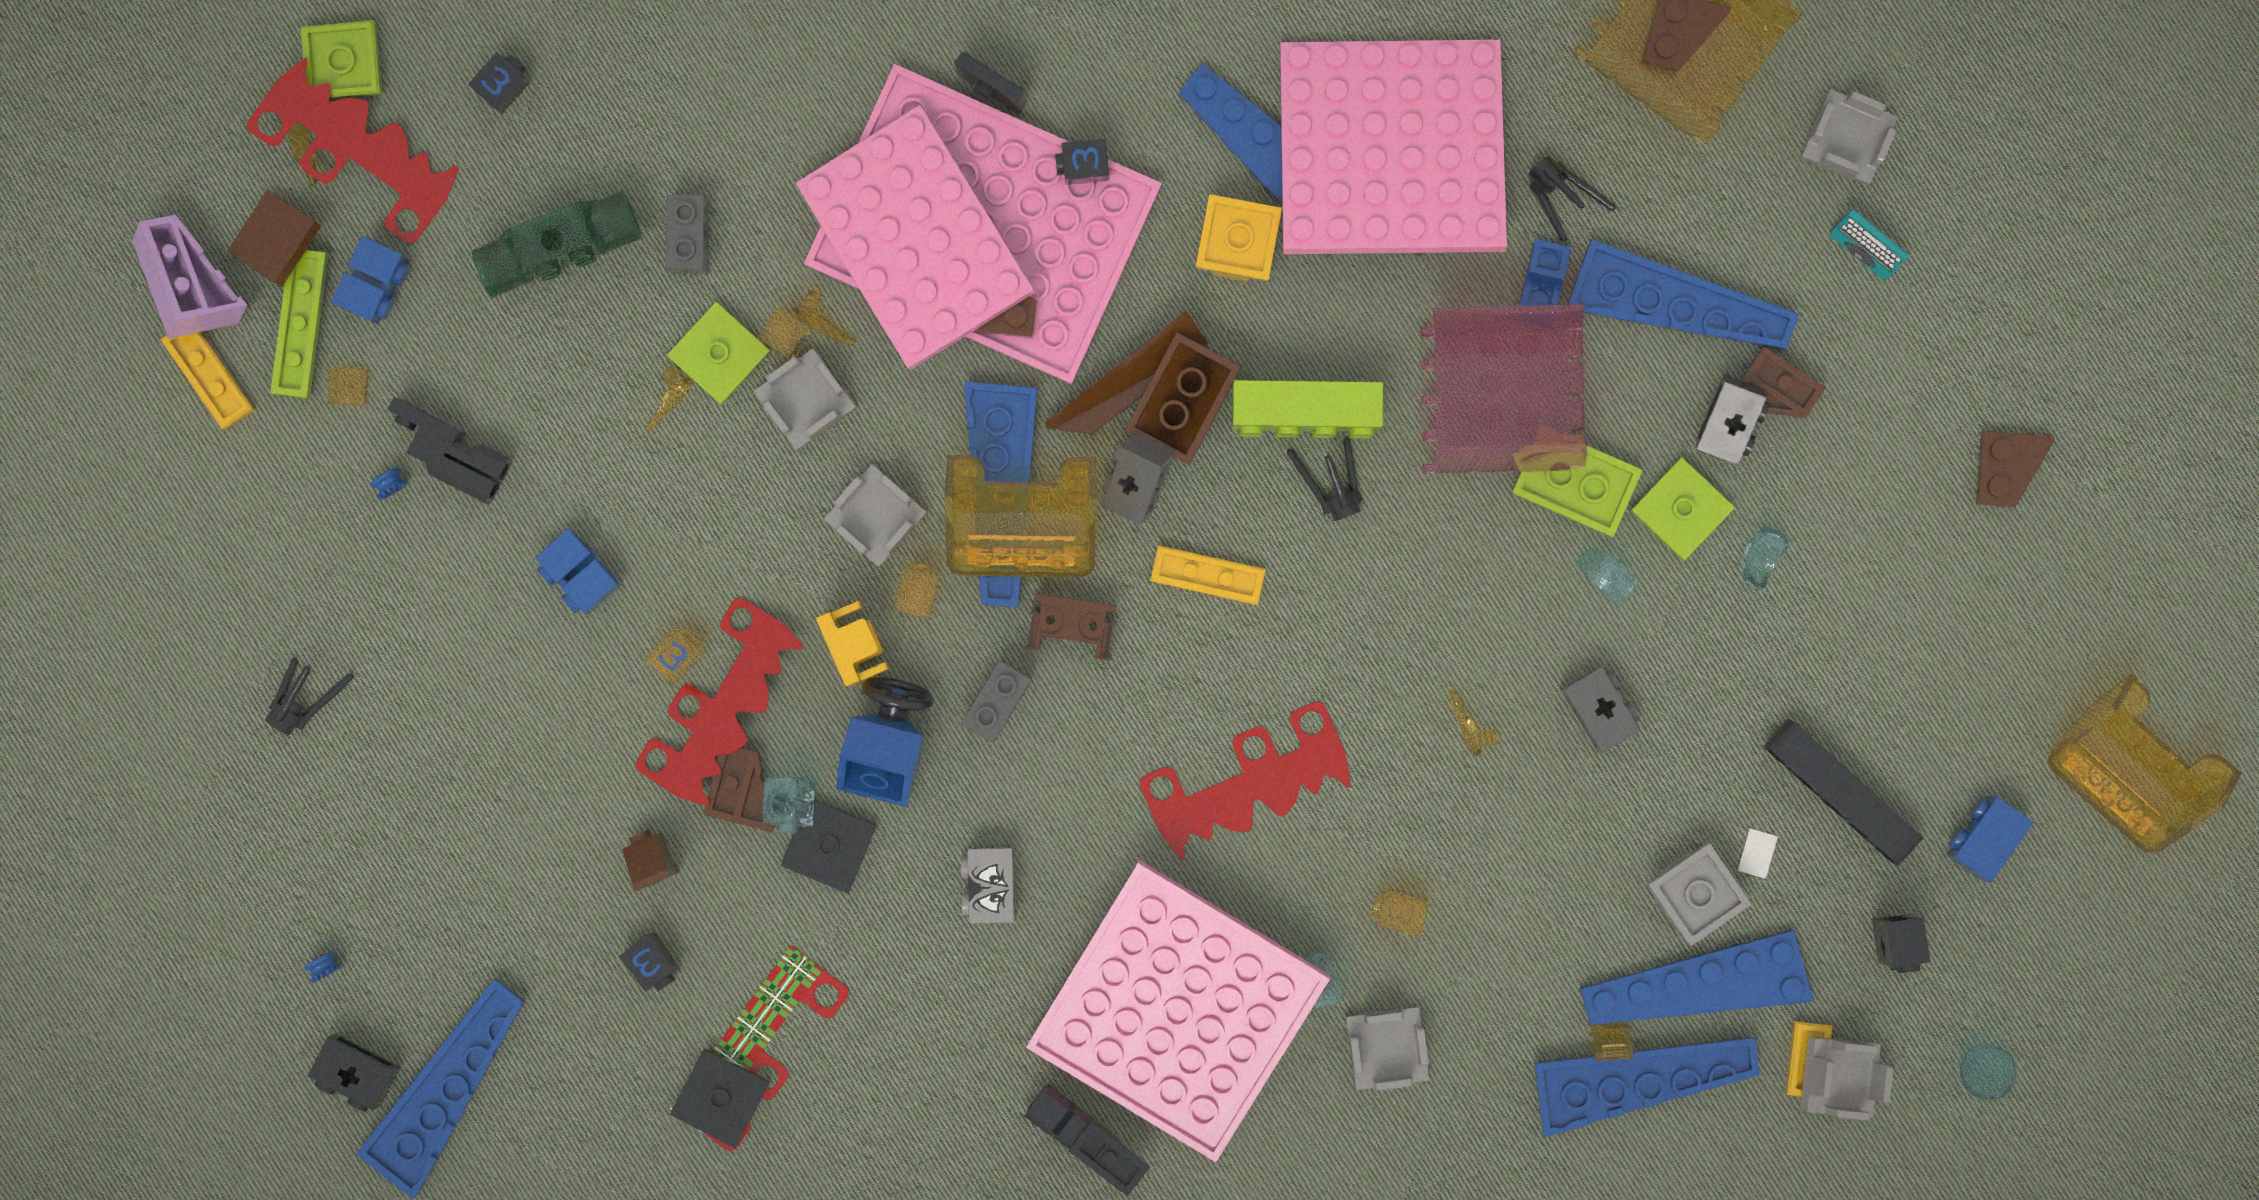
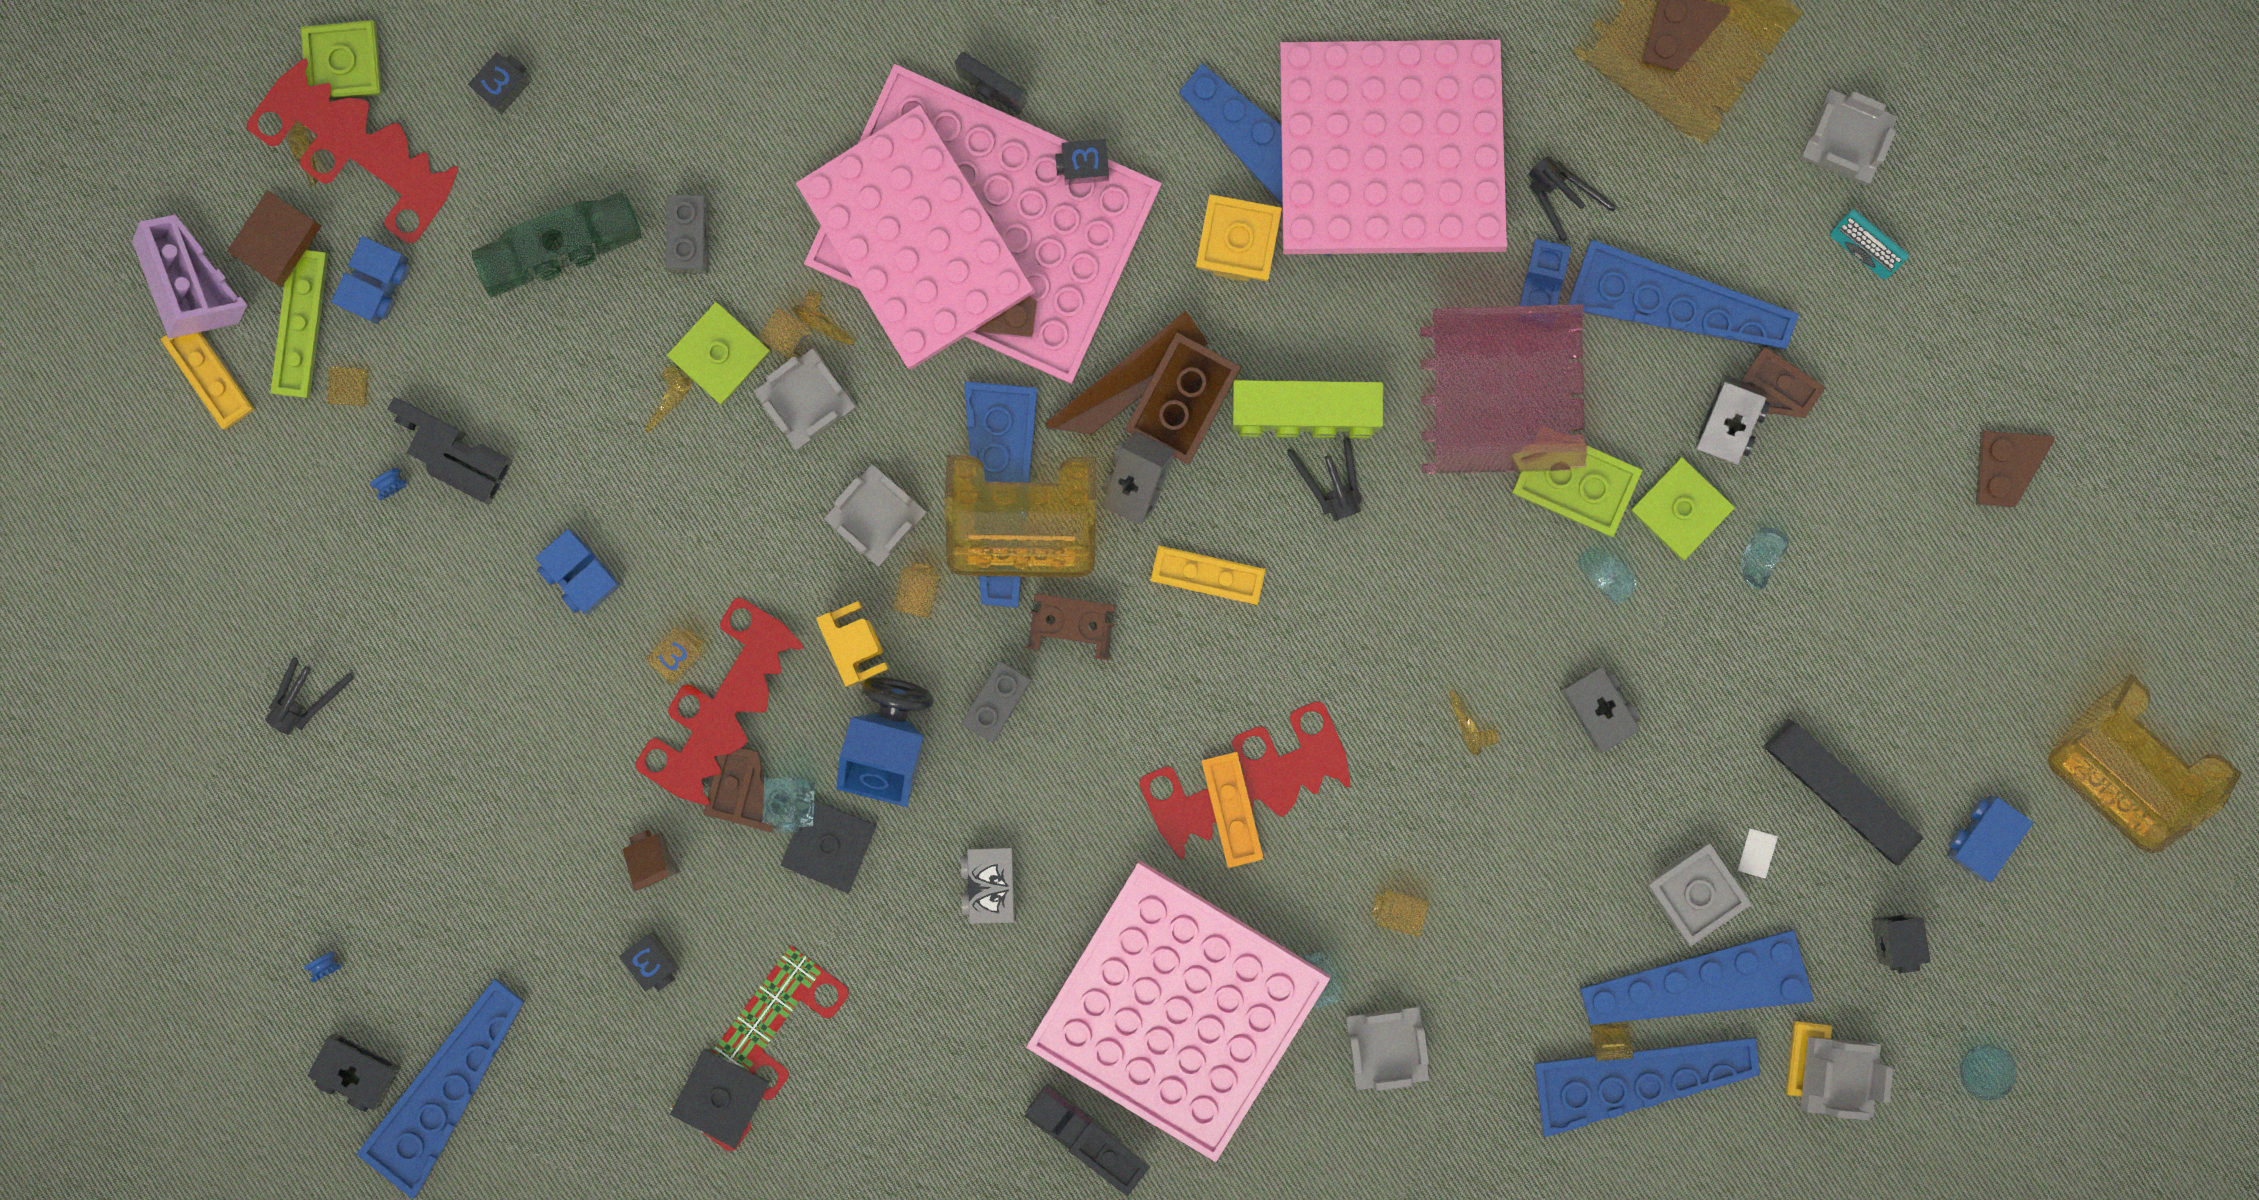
none -> light orange plate [1201,752,1264,868]

